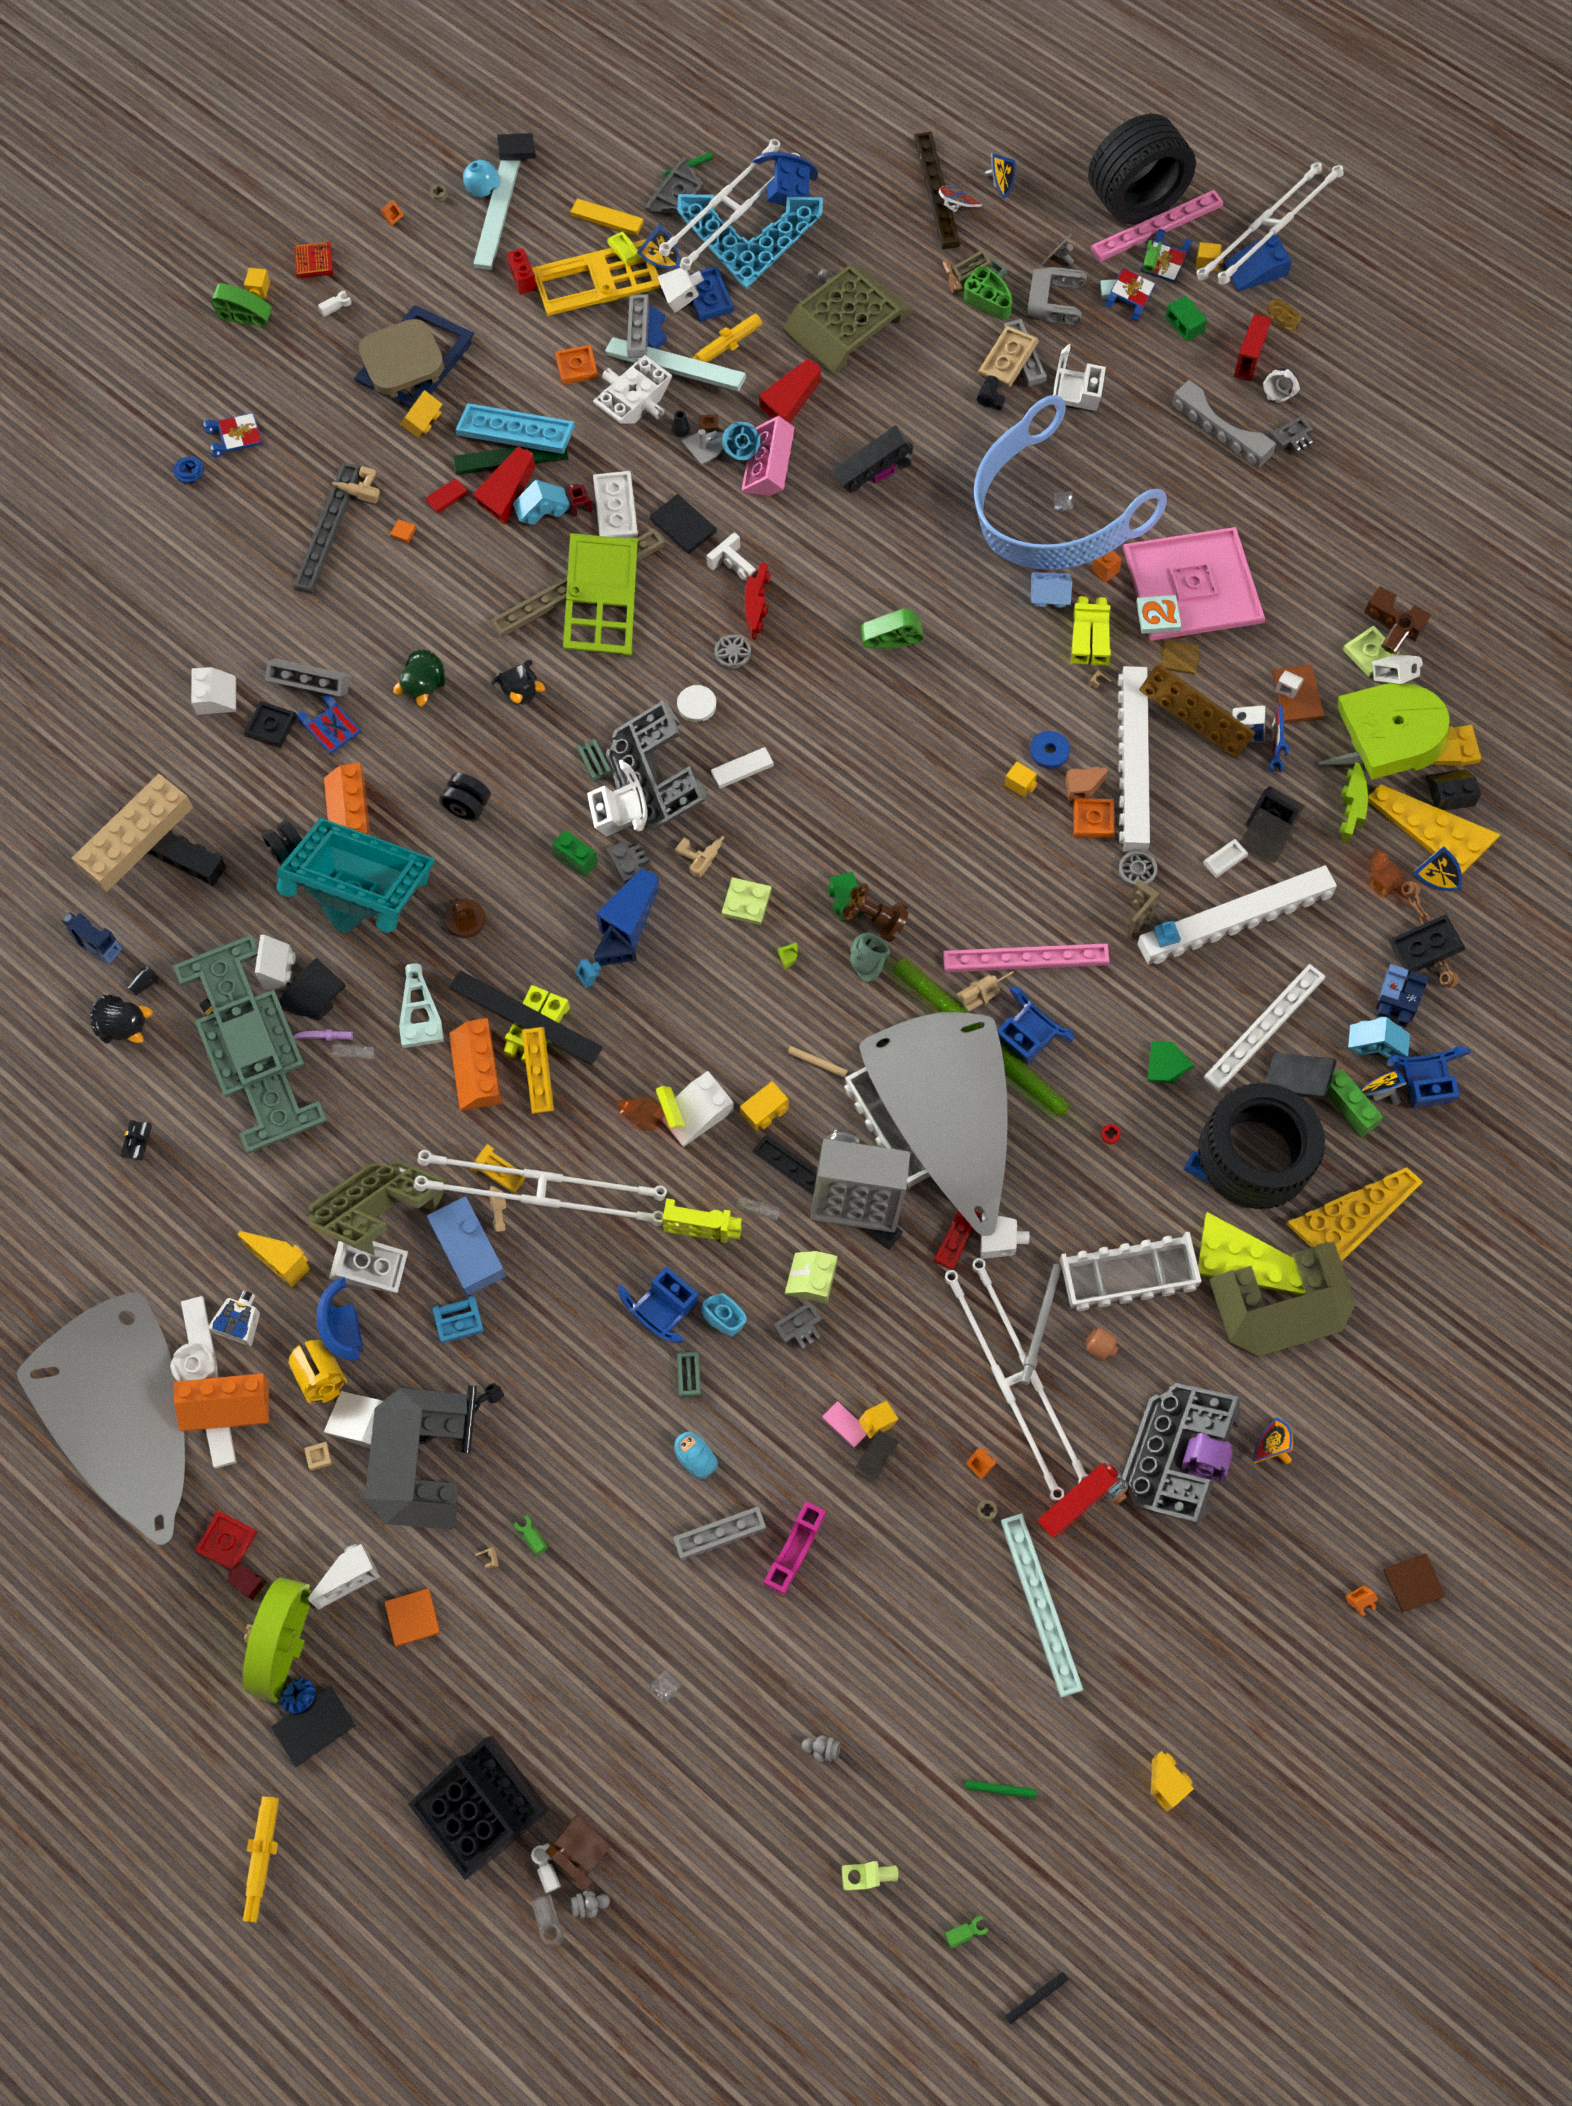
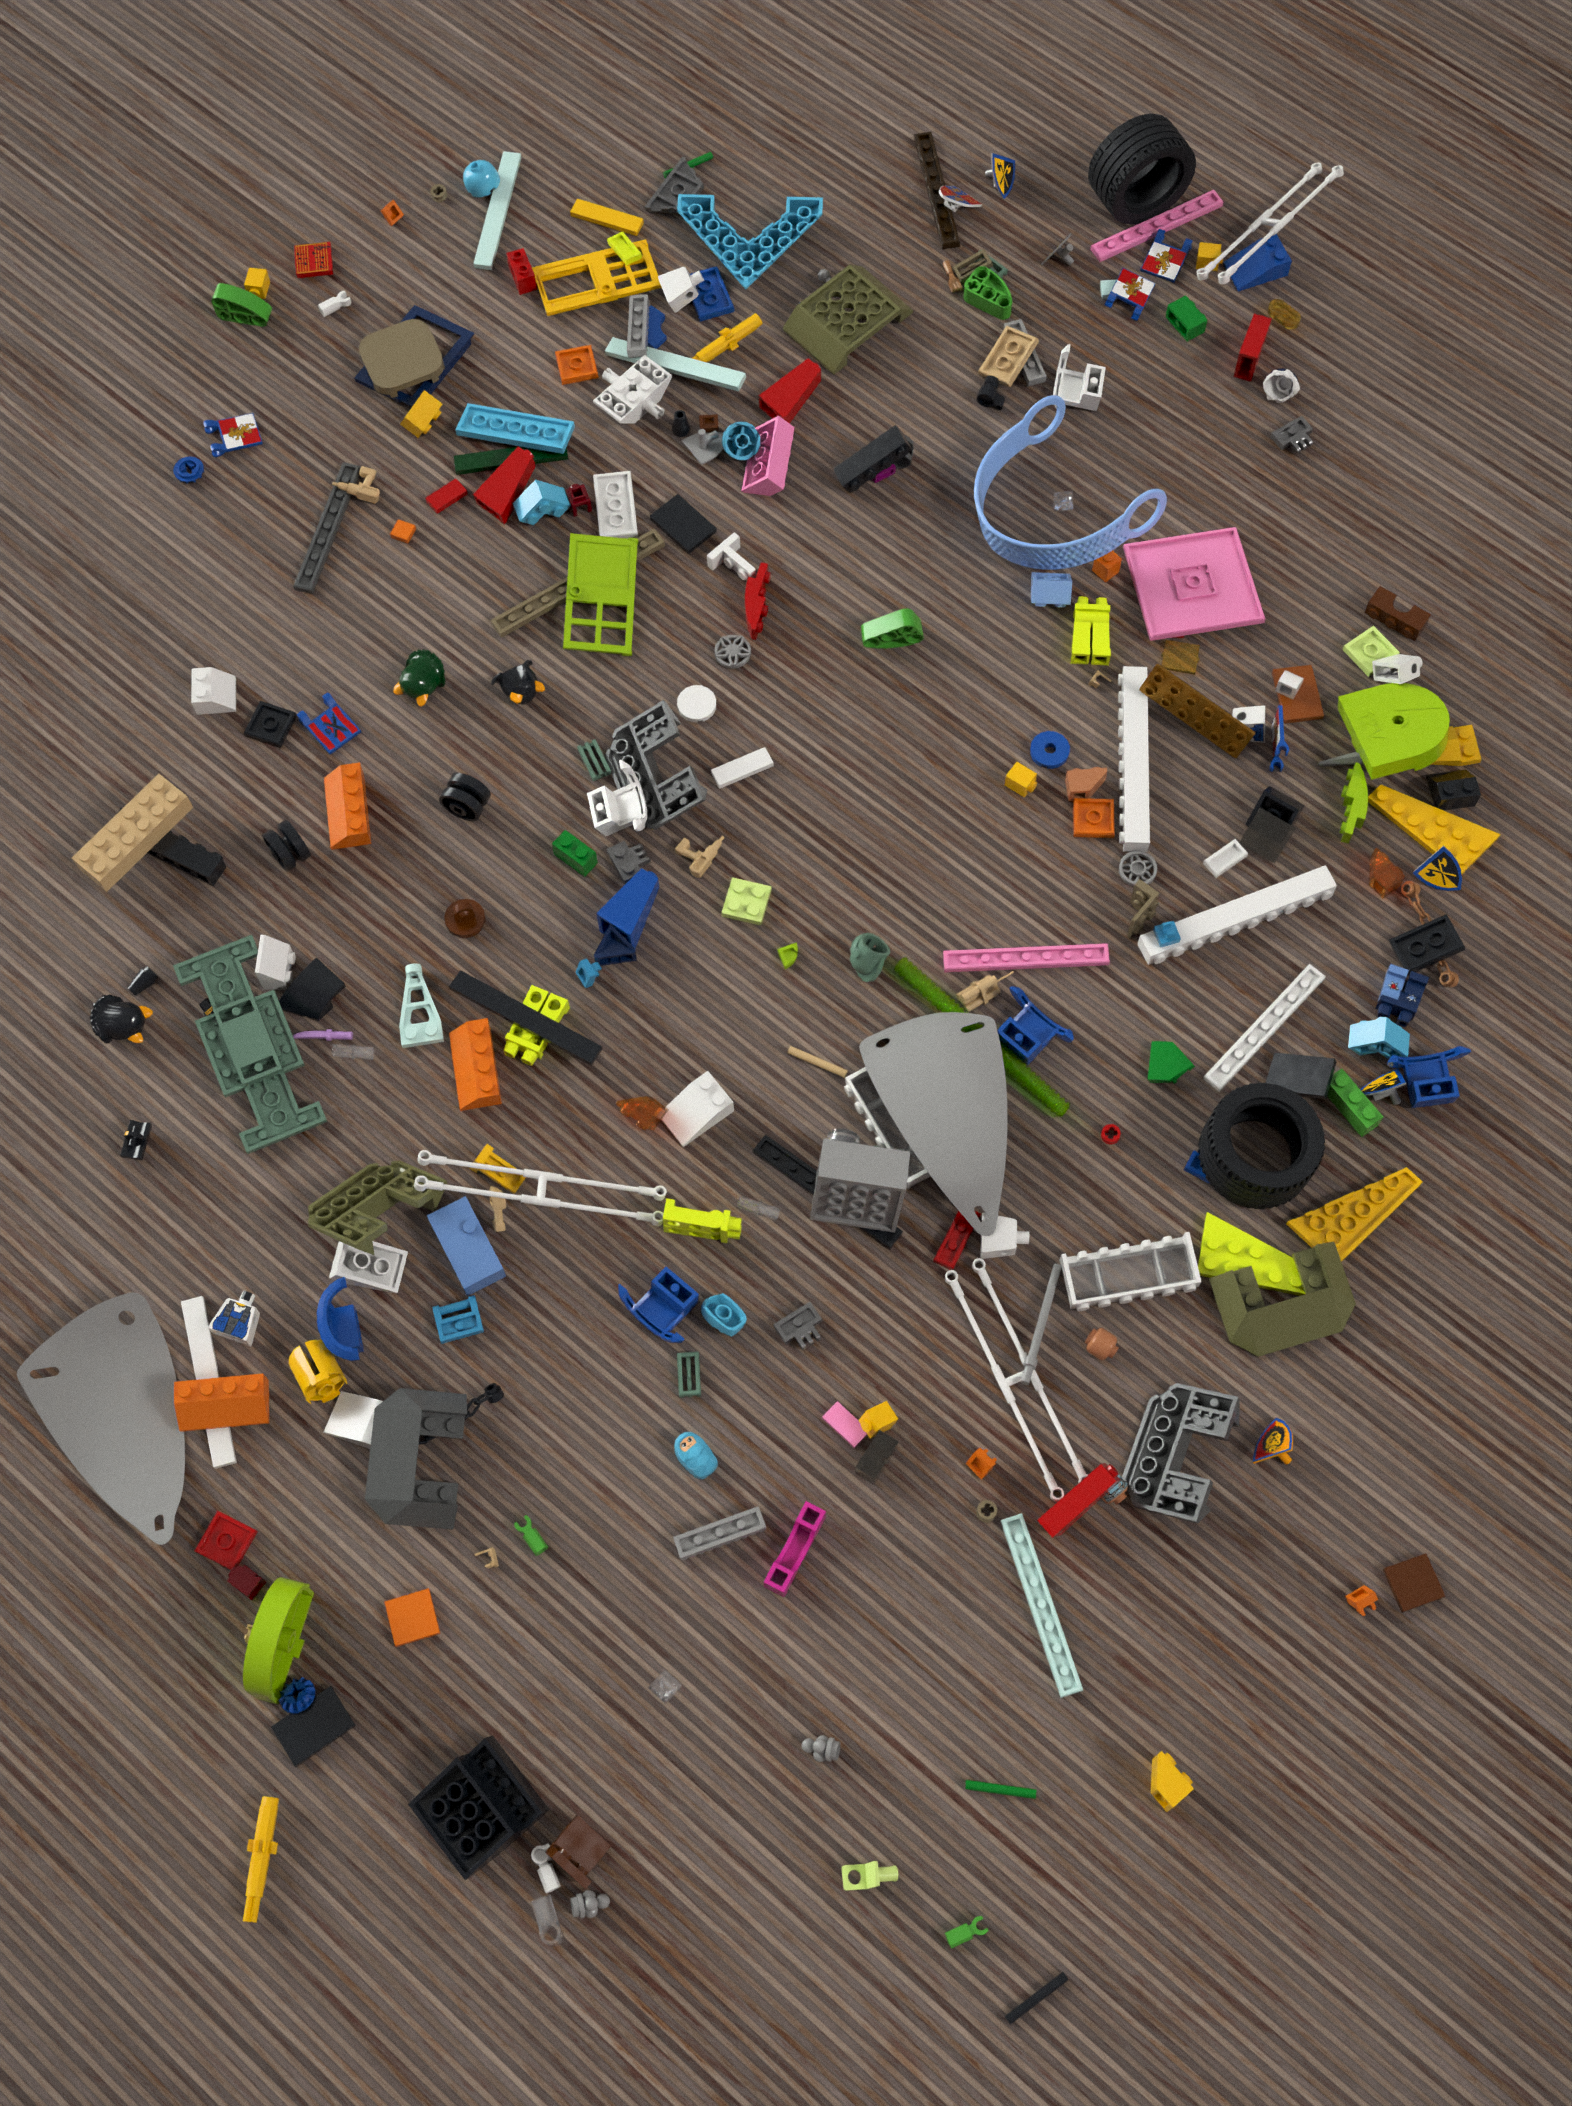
dark blue hips [62,912,122,964] -> none
white tile [170,1343,216,1381] -> none
yellow slope [237,1231,310,1287] -> none
light grey brick [265,658,350,696] -> none
teal piece [276,817,435,933] -> none
tan tile [304,1442,332,1471] -> none
white slope [308,1544,380,1610] -> none
black bar [462,1385,477,1453] -> none
black tile [497,133,536,160] -> none
yellow tile [522,1027,554,1114] -> none
shield [636,224,680,269] -> none
neon yellow tile [656,1086,685,1129] -> none
white bar [659,139,800,271] -> none
yellow brick [740,1081,789,1132] -> none
blue piece [752,152,818,206] -> none
yellowish green slope [785,1251,837,1304] -> none
green brick [827,871,864,922] -> none
reddish brown piece [842,883,909,942] -> none
light grey connector [1027,267,1087,325] -> none
light aqua tile [1136,595,1181,634] -> none
bright green bar [1142,240,1162,273] -> none
light grey arch [1172,380,1276,469] -> none
medium lavender brick [1182,1433,1233,1483] -> none
reddish brown piece [1381,613,1414,655] -> none

